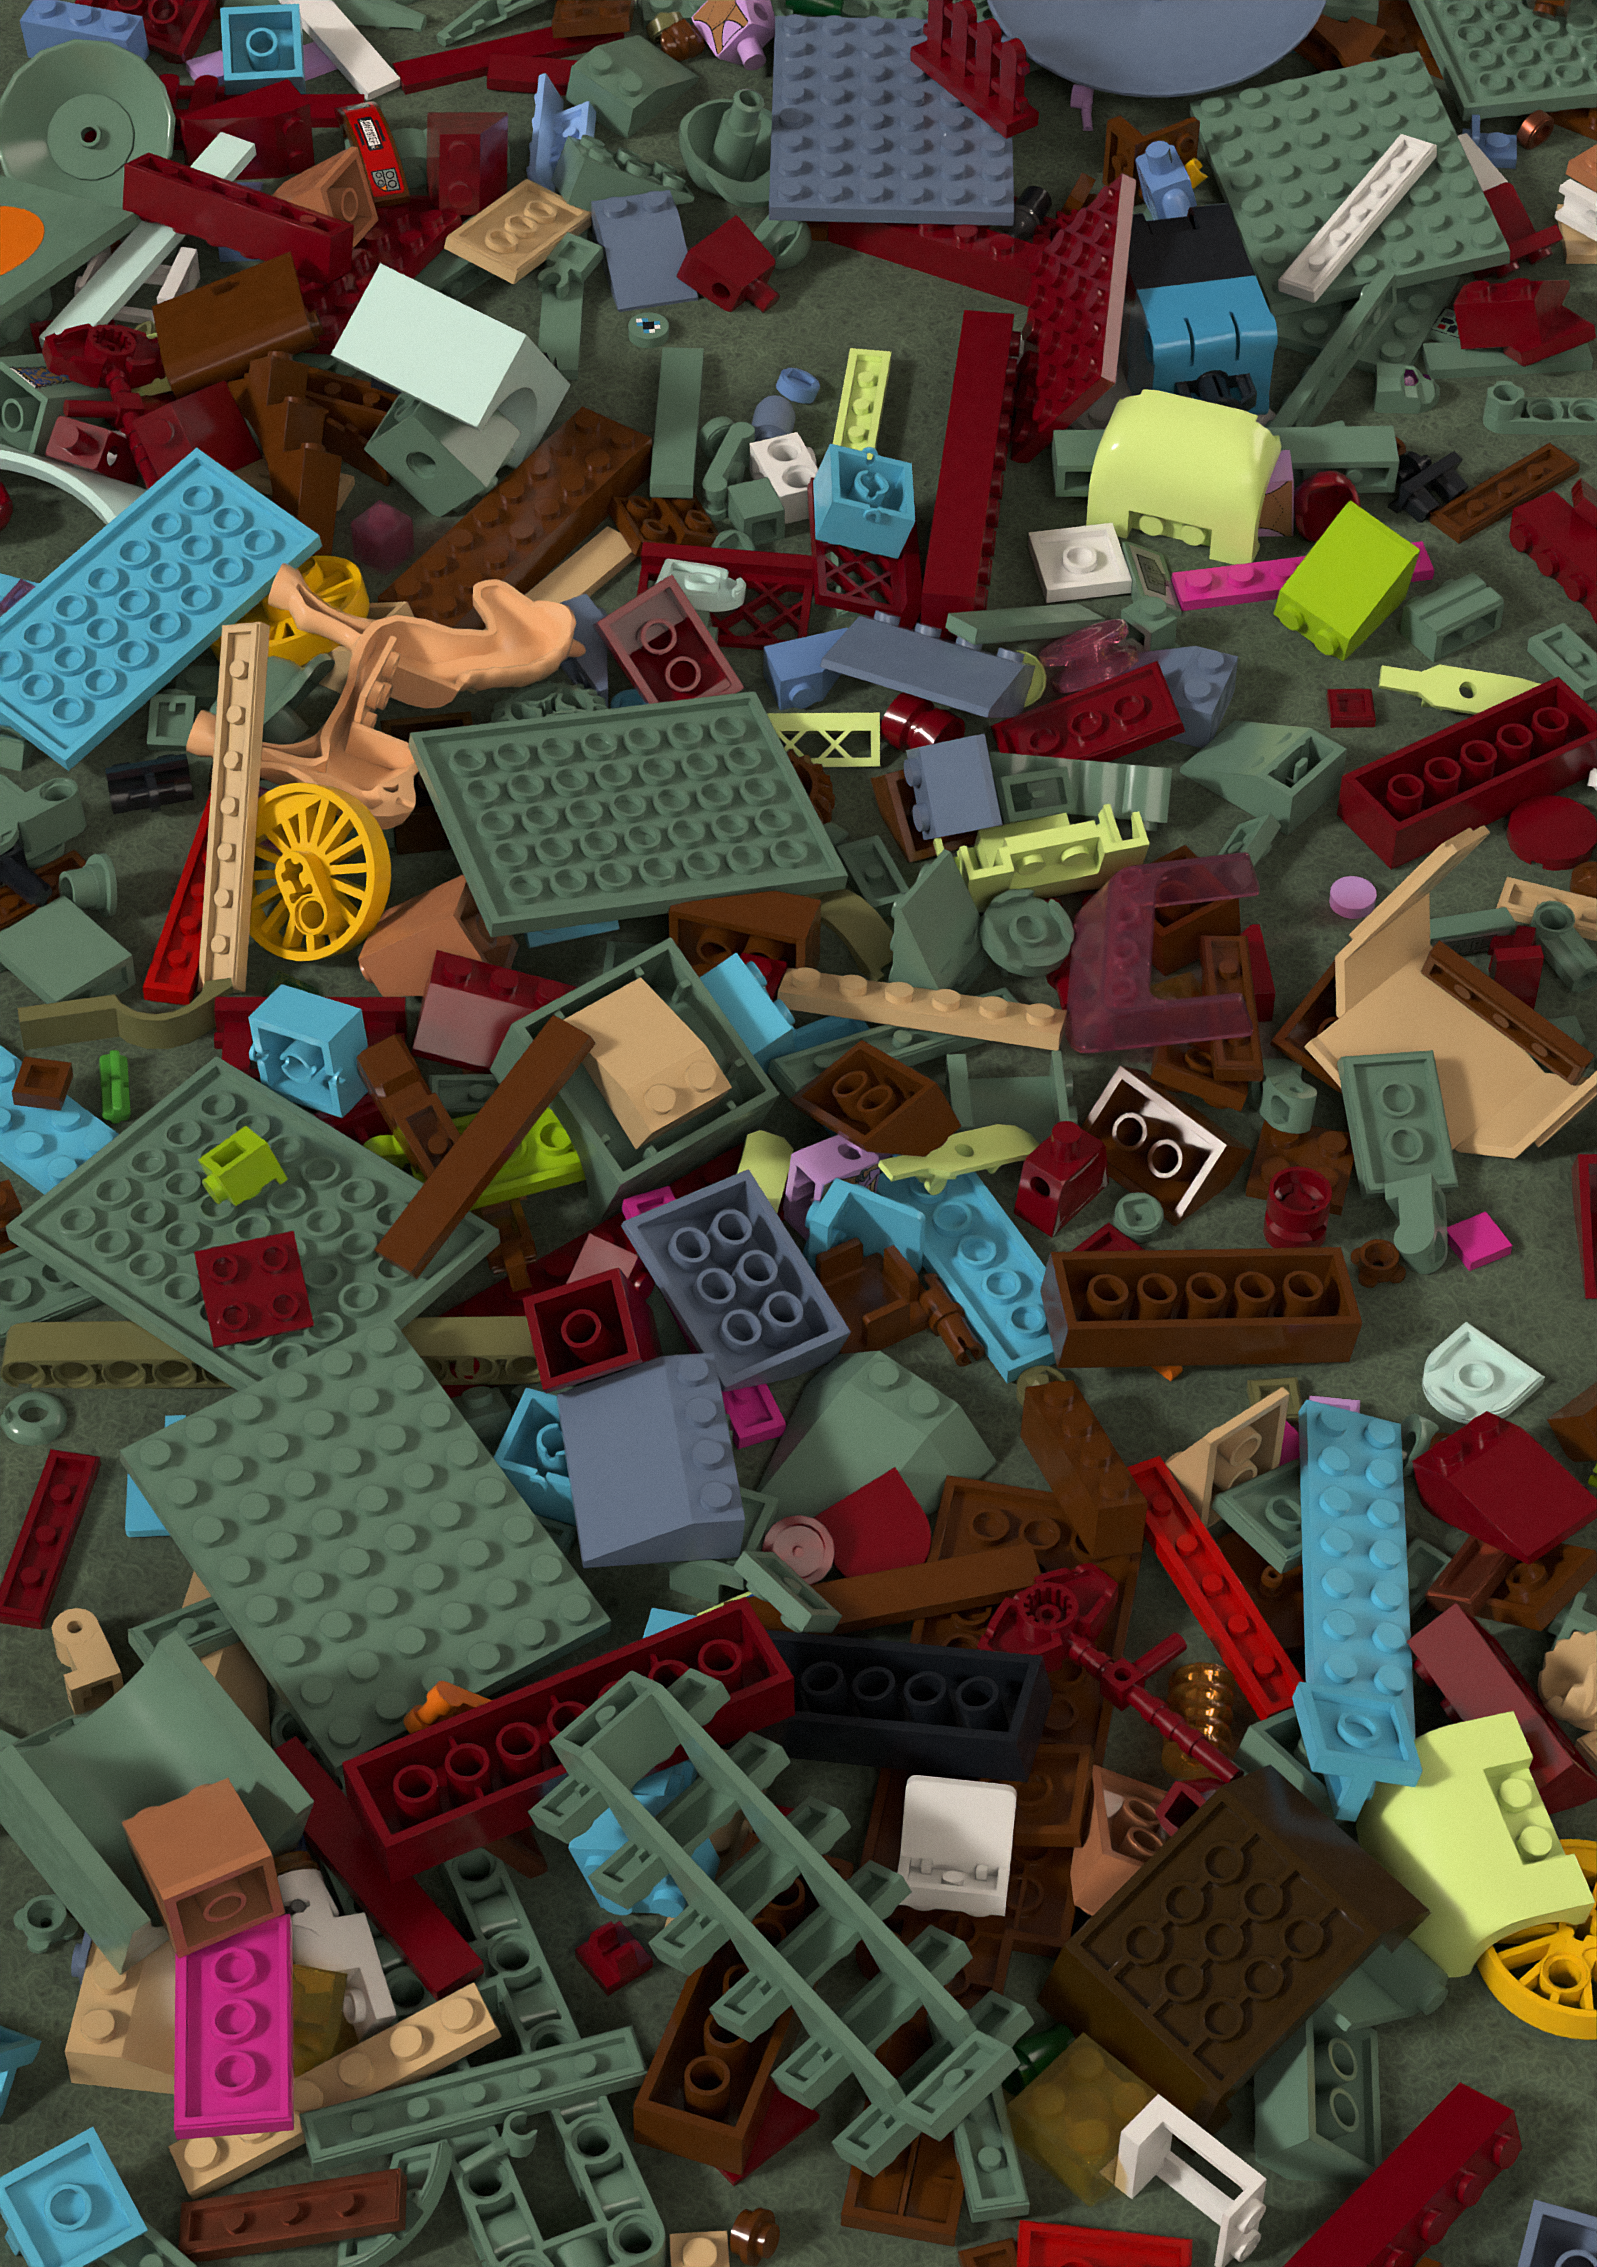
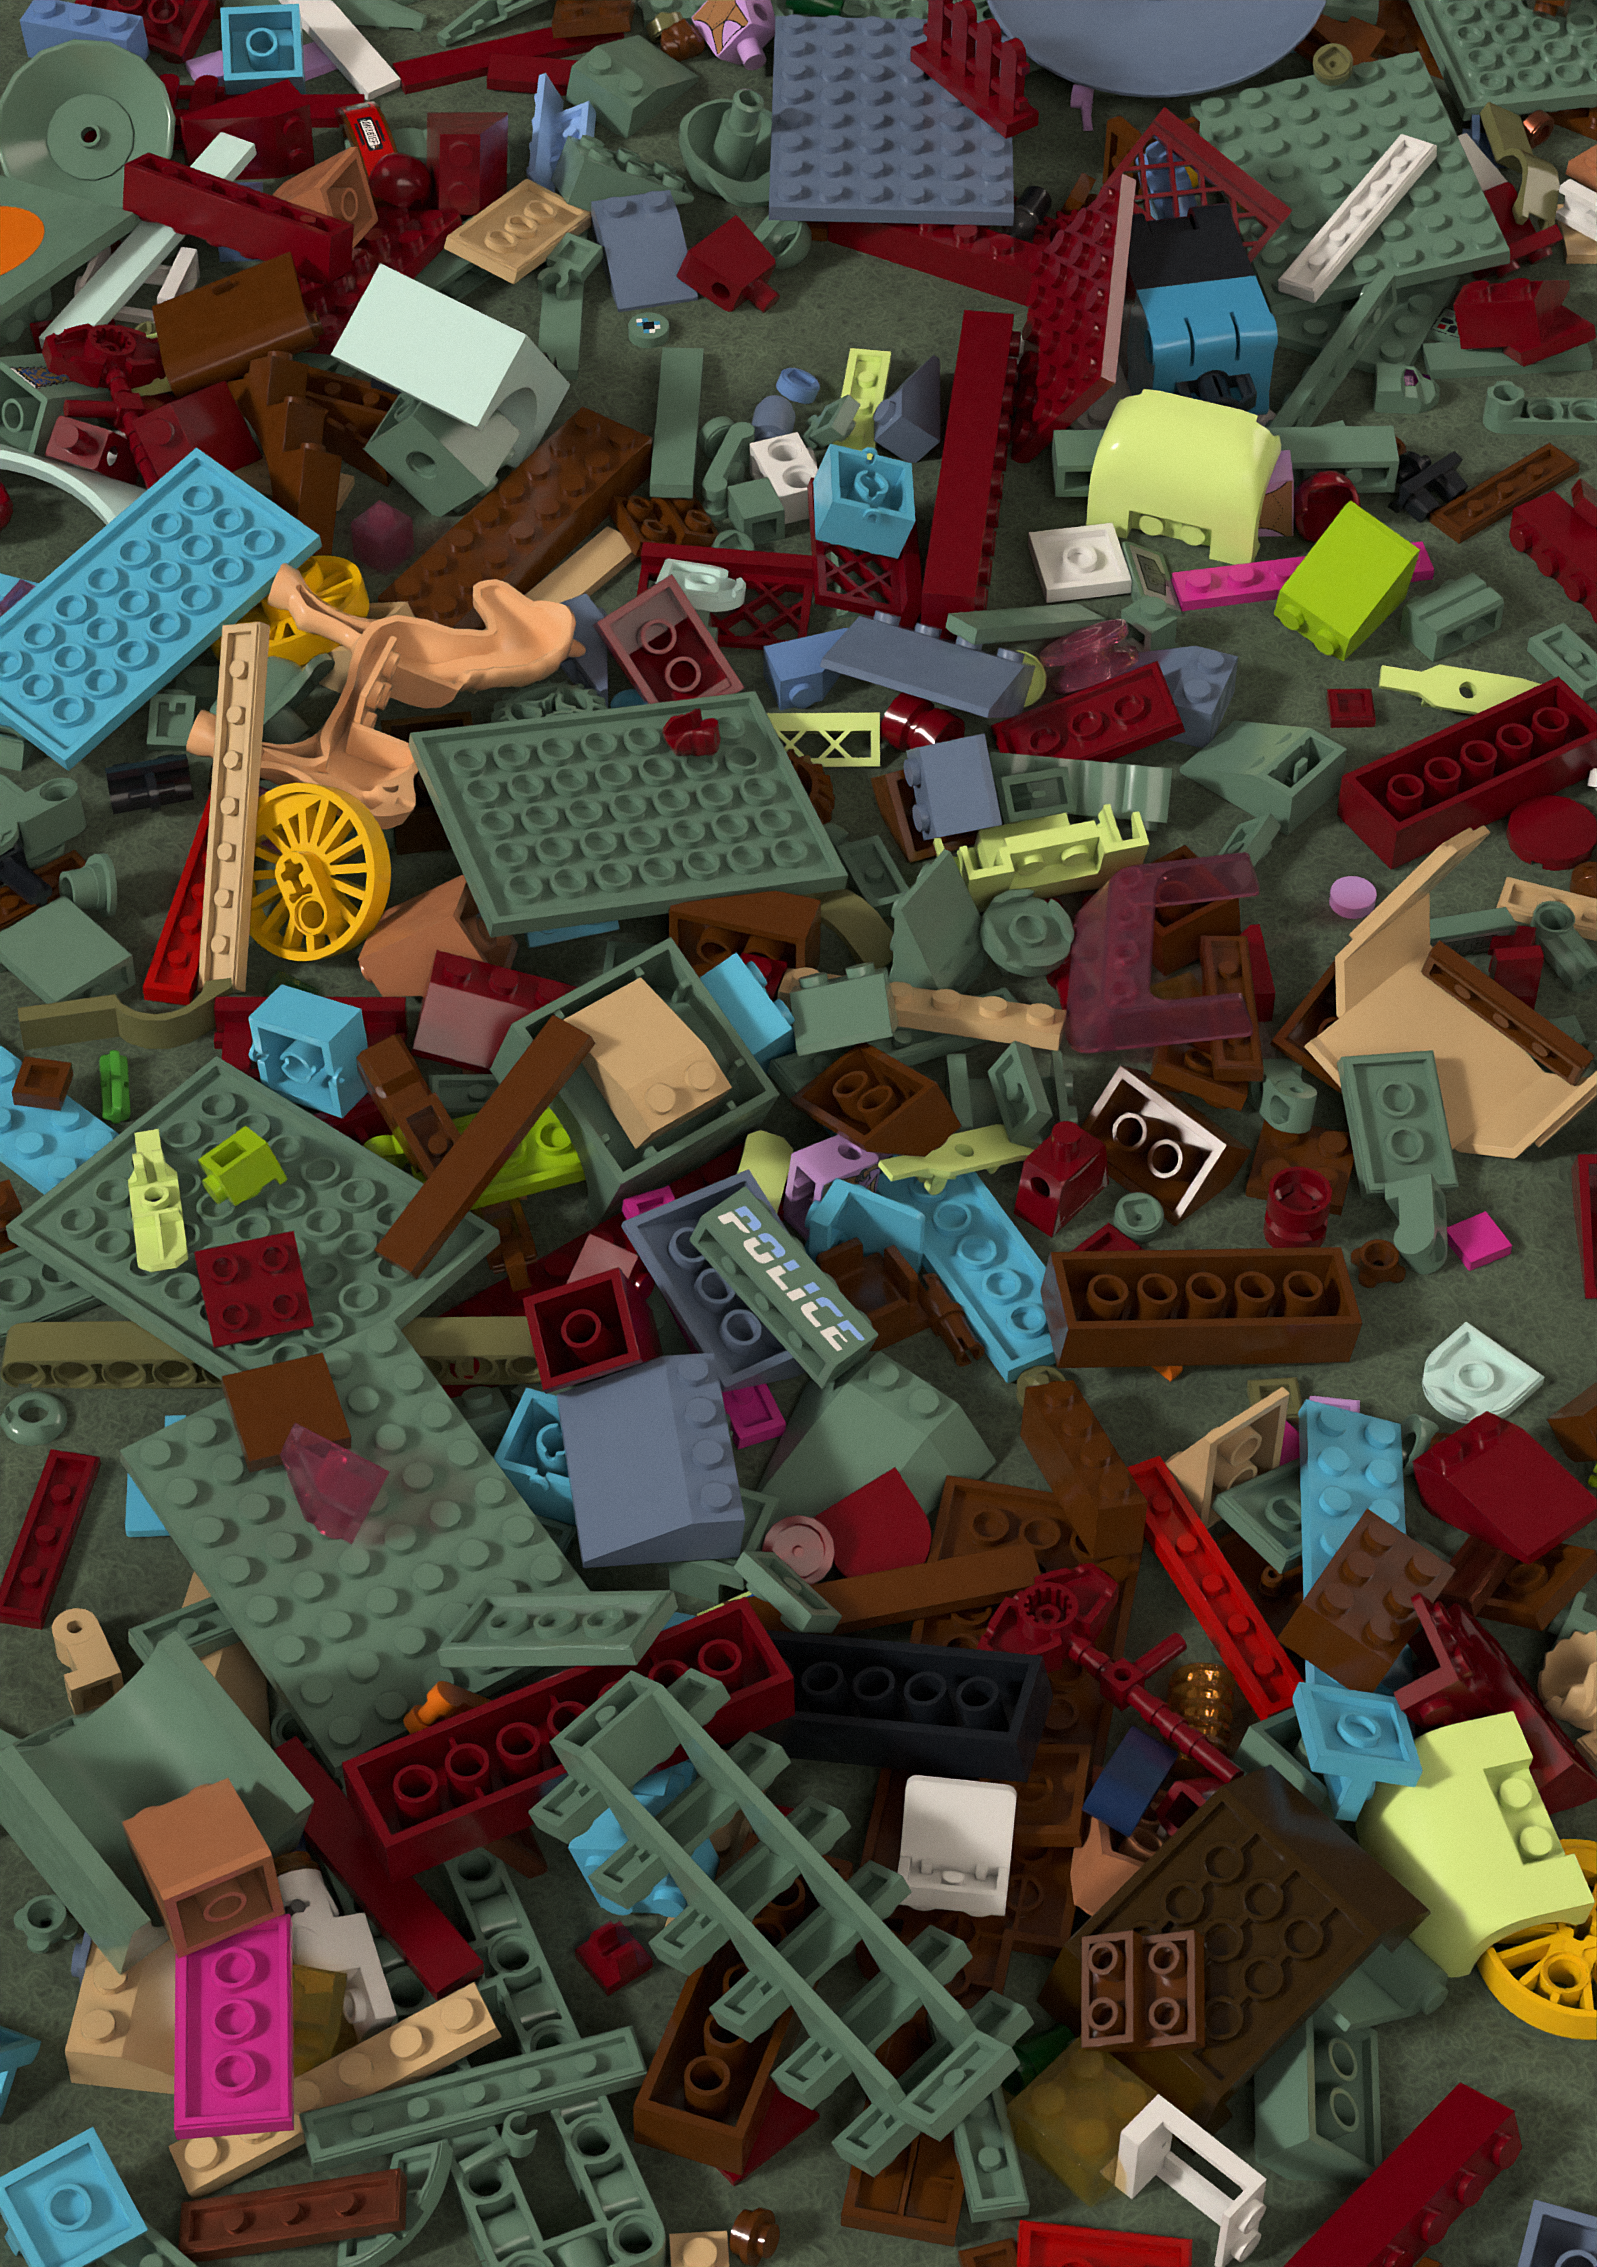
none -> yellowish green piece [128,1129,188,1272]
none -> reddish brown tile [222,1352,351,1473]
none -> clear pink slope [280,1423,389,1544]
none -> dark red hair [368,153,433,208]
none -> sand green tile [437,1590,678,1667]
none -> dark red arm [662,708,721,757]
none -> sand green brick [689,1186,879,1389]
none -> sand green slope [789,962,899,1056]
none -> sand green plate [800,394,861,449]
none -> sand blue slope [873,355,940,463]
none -> sand green panel [987,1040,1054,1149]
none -> dark blue beam [1081,1725,1180,1838]
none -> reddish brown slope [1081,1930,1205,2052]
none -> dark red fence [1100,107,1293,263]
none -> reddish brown brick [1277,1509,1456,1693]
none -> olive tile [1313,43,1353,86]
none -> dark red bracket [1393,1592,1495,1733]
none -> olive piece [1479,102,1560,231]

